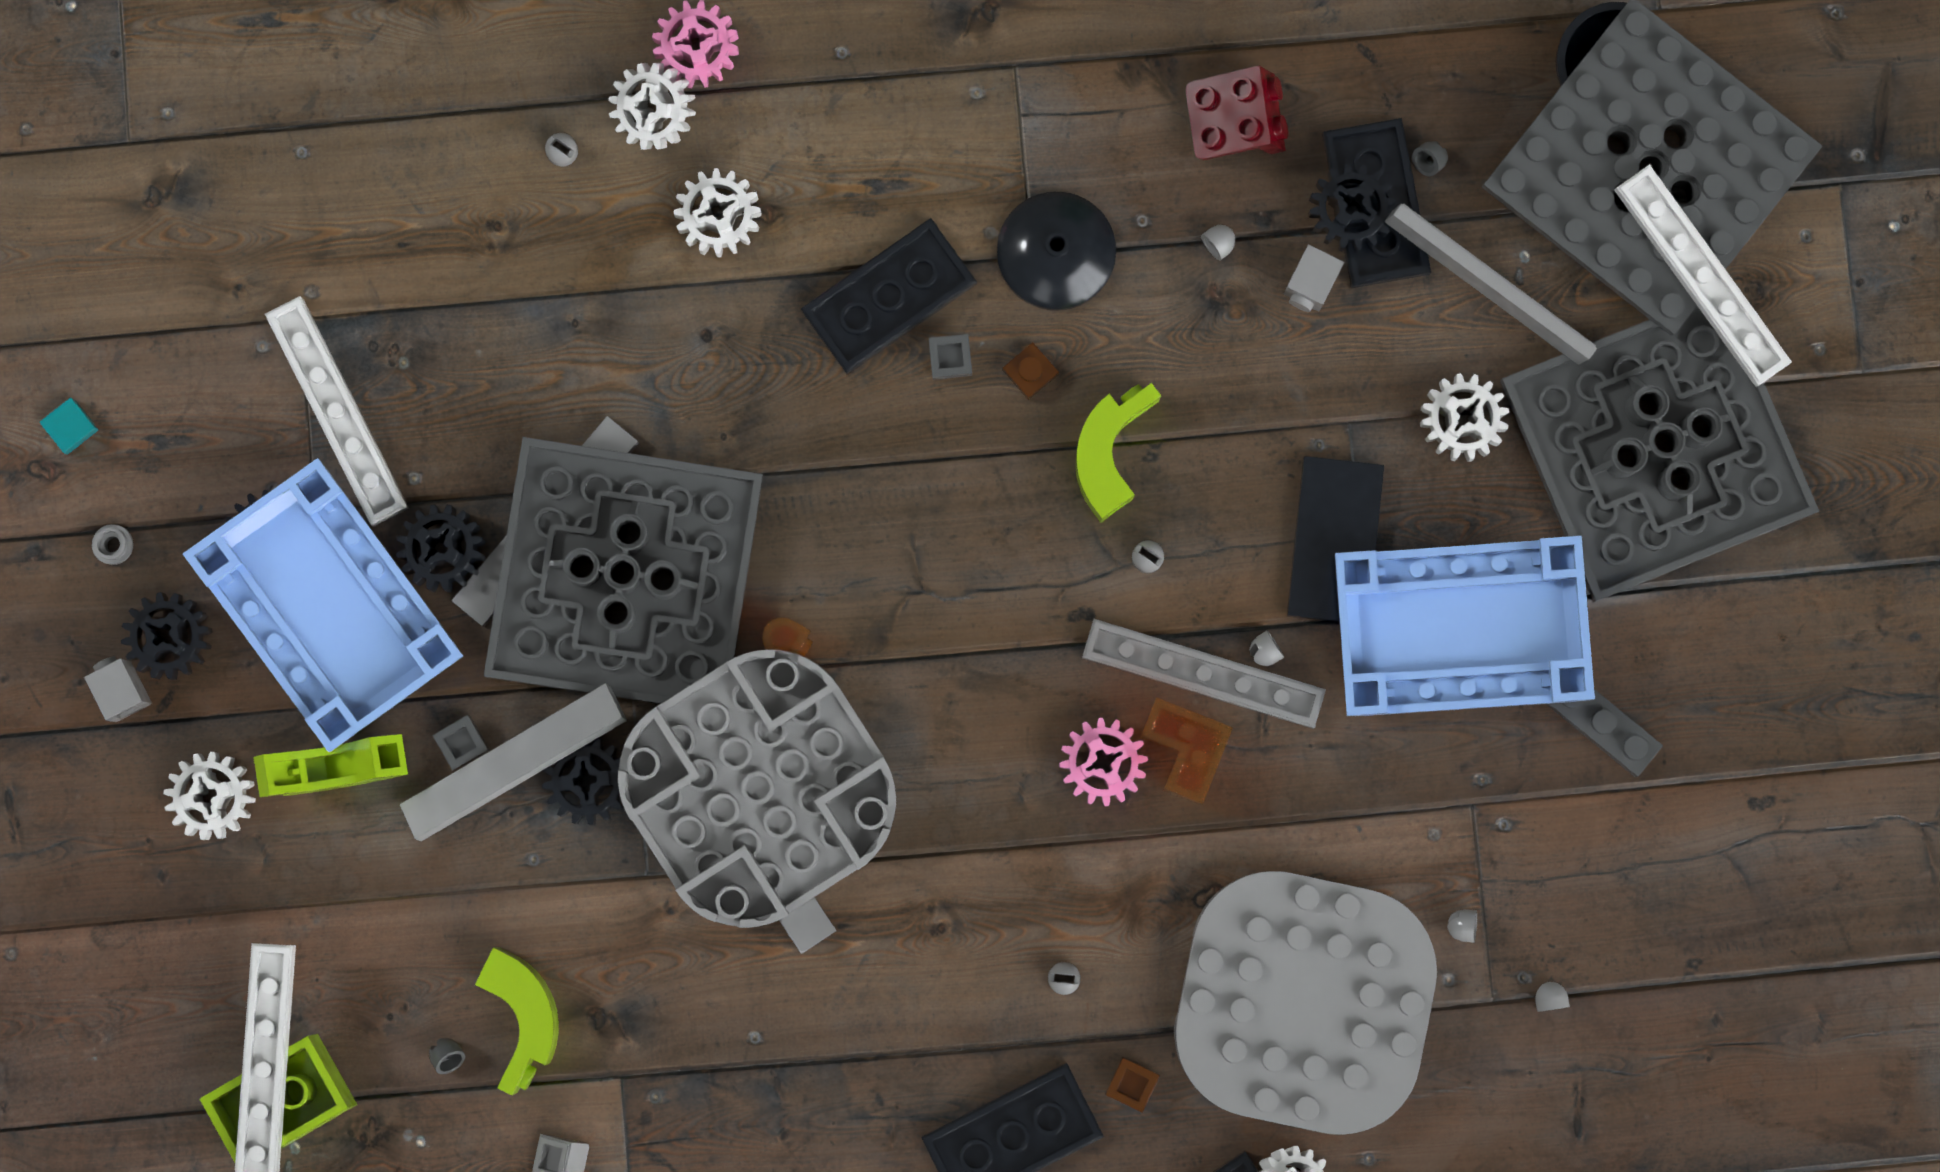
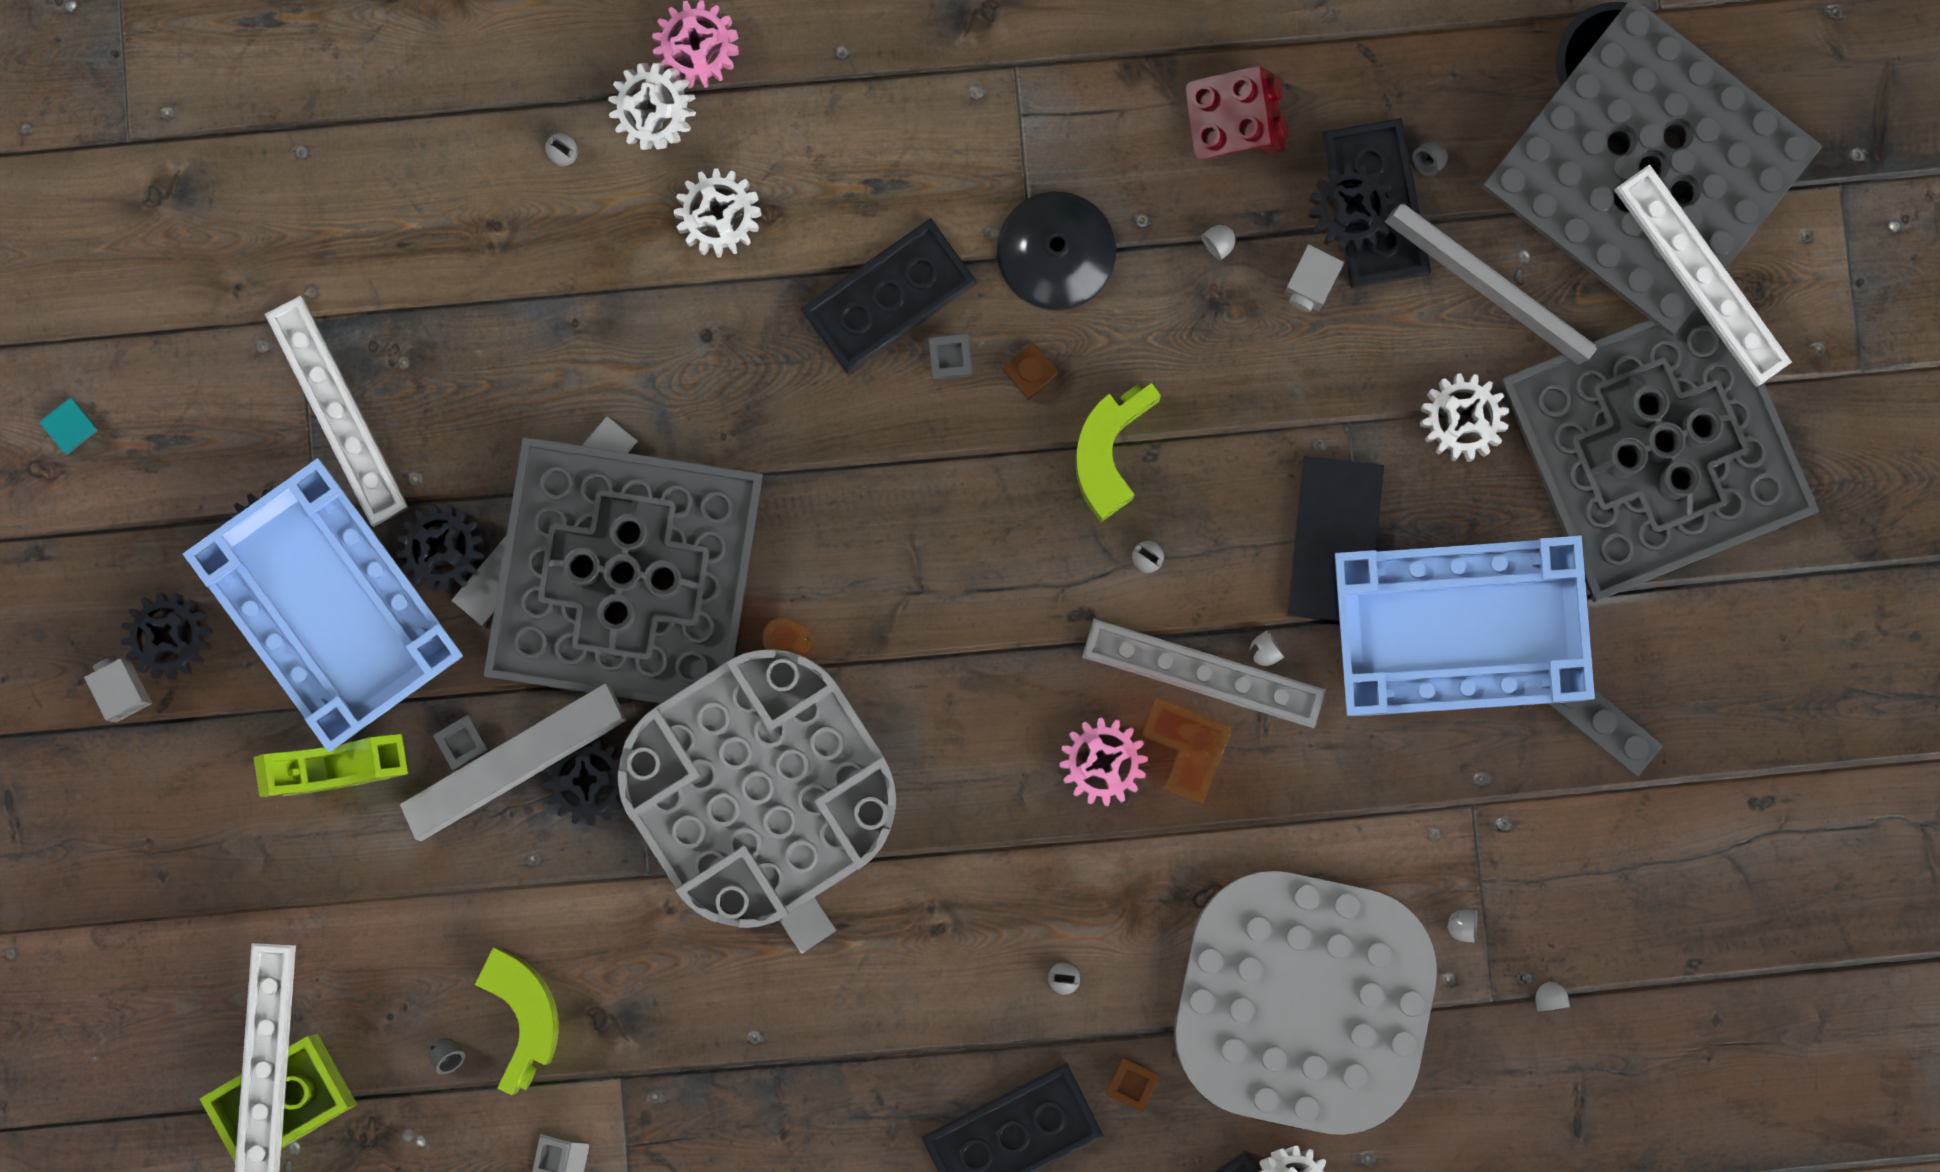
light grey plate [92,524,133,565] -> none
white gear [163,752,256,840] -> none

